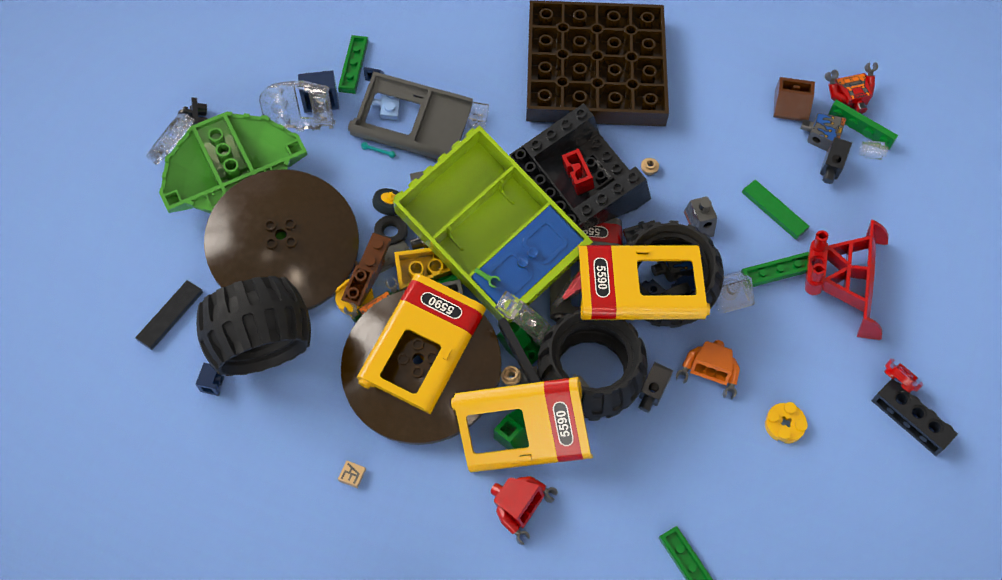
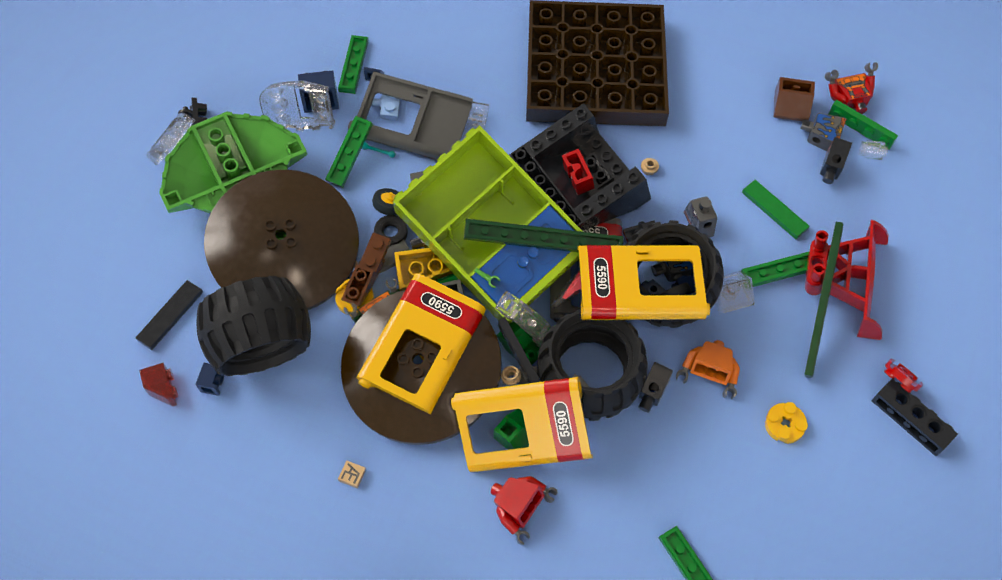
none -> clear red slope [139,363,178,406]
none -> green plate [325,116,373,188]
none -> dark green tile [464,219,624,252]
none -> dark green tile [804,221,844,378]

